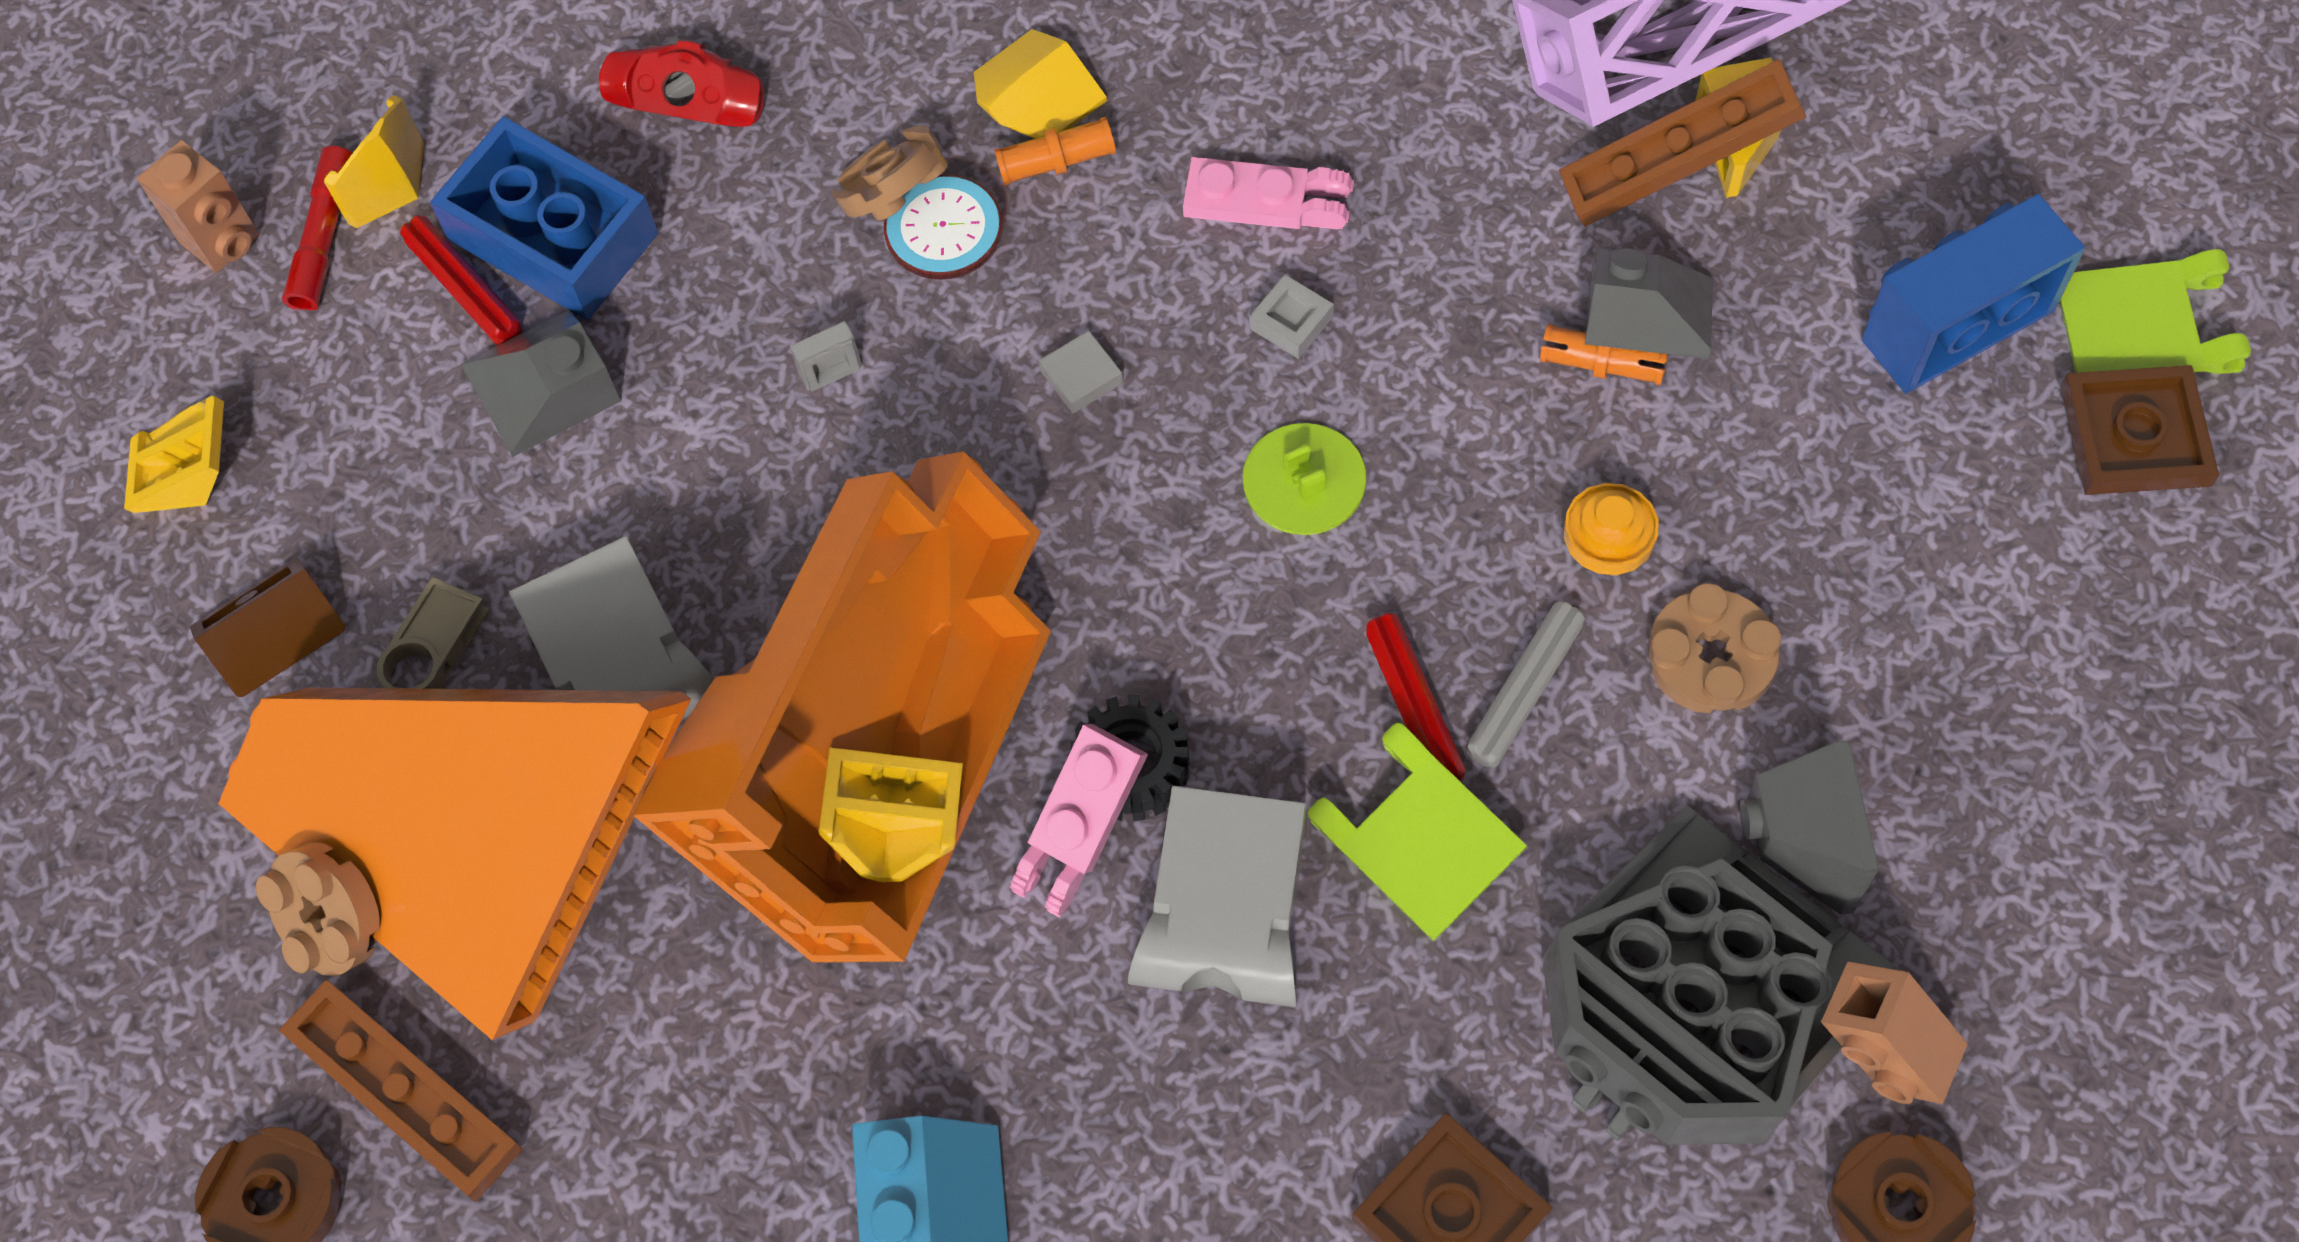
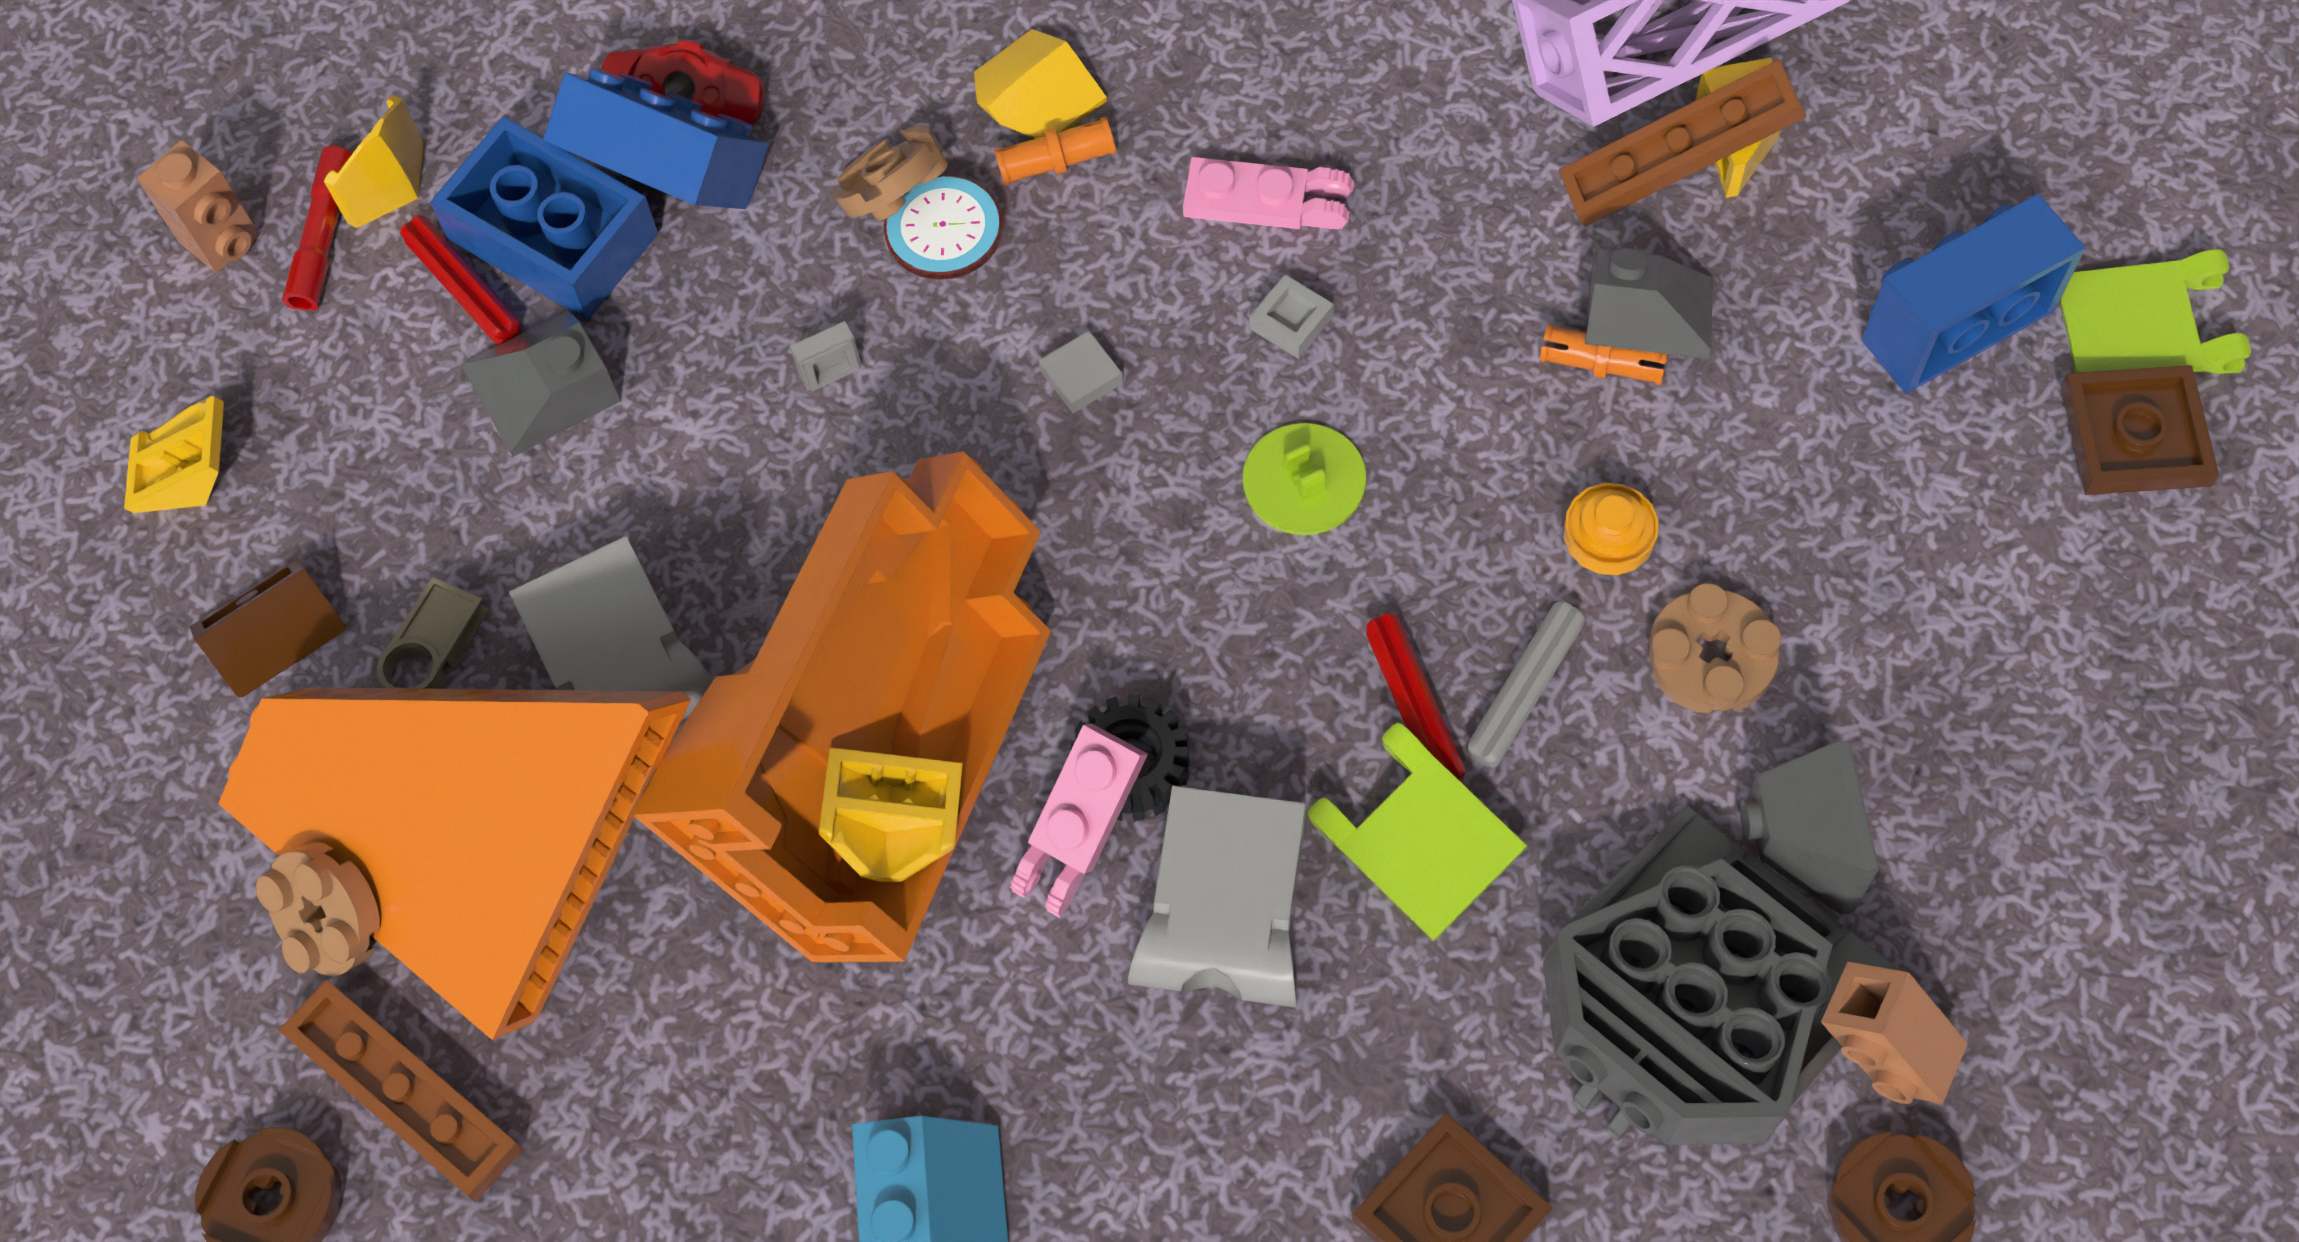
none -> blue brick [543,67,770,209]

